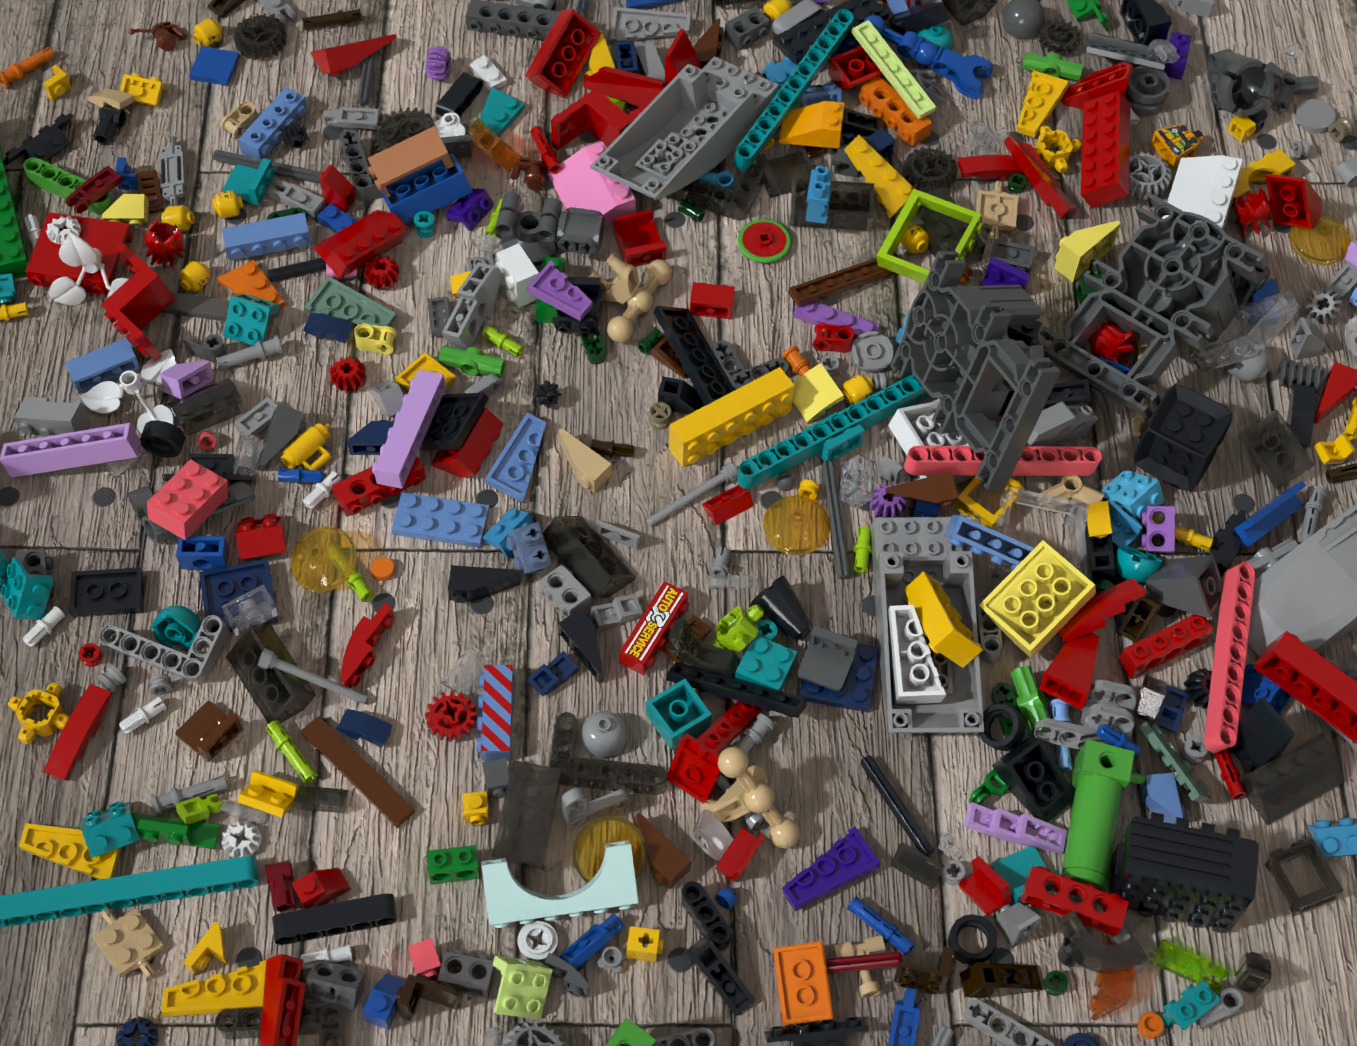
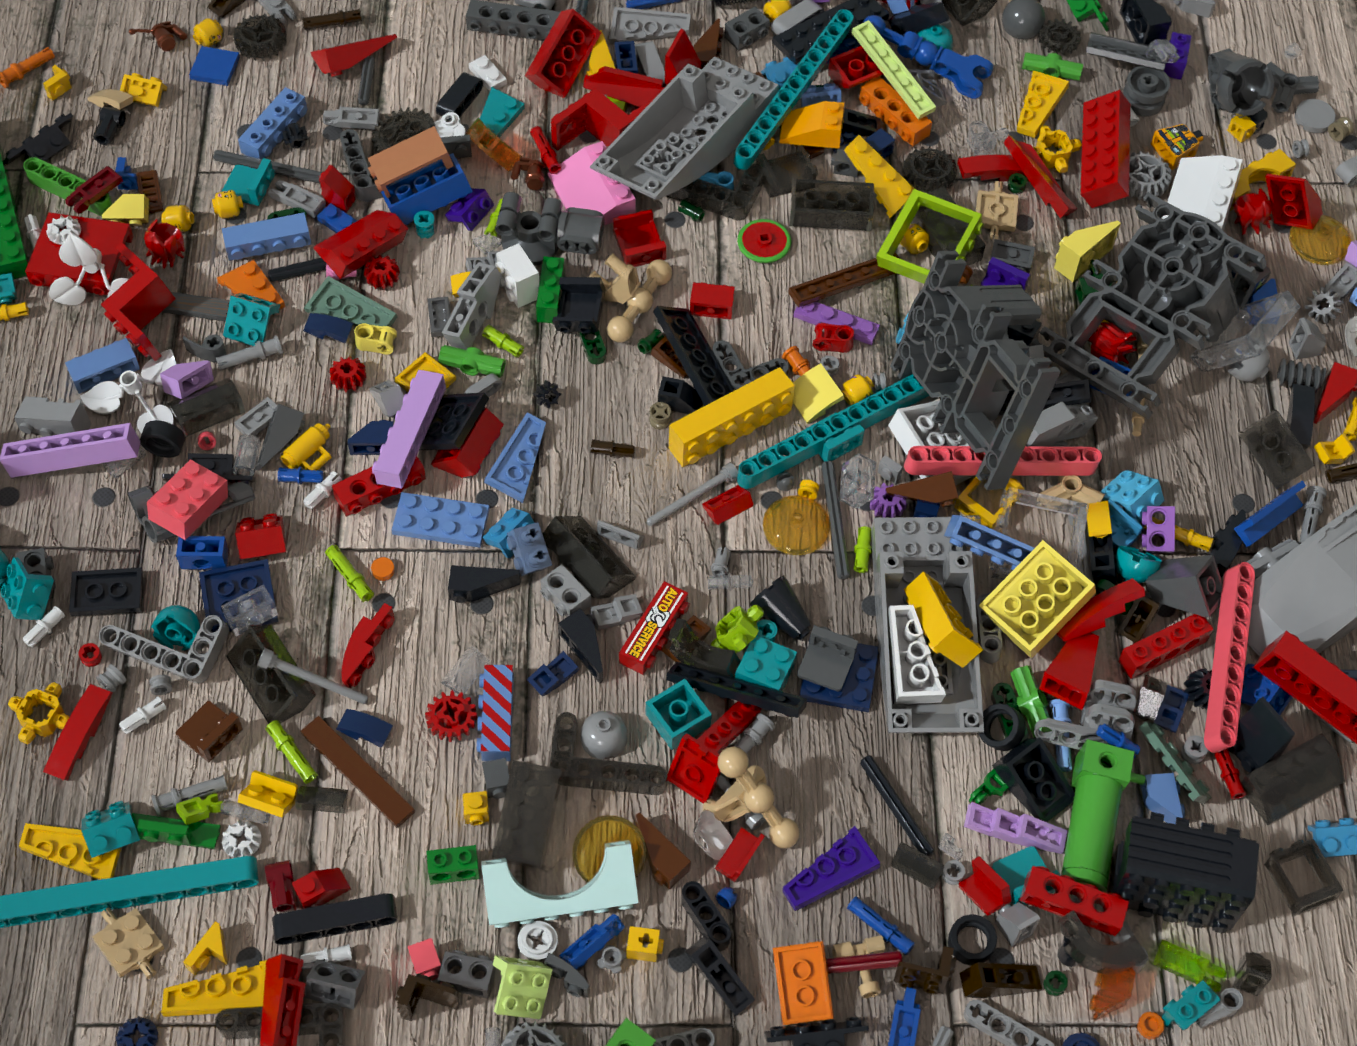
light grey piece [159,136,187,206] -> none
yellow head [179,261,211,292] -> none
tan piece [220,101,258,140] -> none
clear yellow dish [291,526,356,592] -> none
blue slope [362,973,406,1030] -> none
medium lavender gear [425,46,452,81] -> none
medium lavender wing [527,260,592,321] -> none
tan slope [558,428,612,493] -> none
light grey beam [562,788,632,829] -> none
dark azure hips [806,166,832,224] -> none
light grey tile [851,331,894,373] -> none
red wedge [1061,62,1133,110] -> none
black piece [1134,385,1233,491] -> none

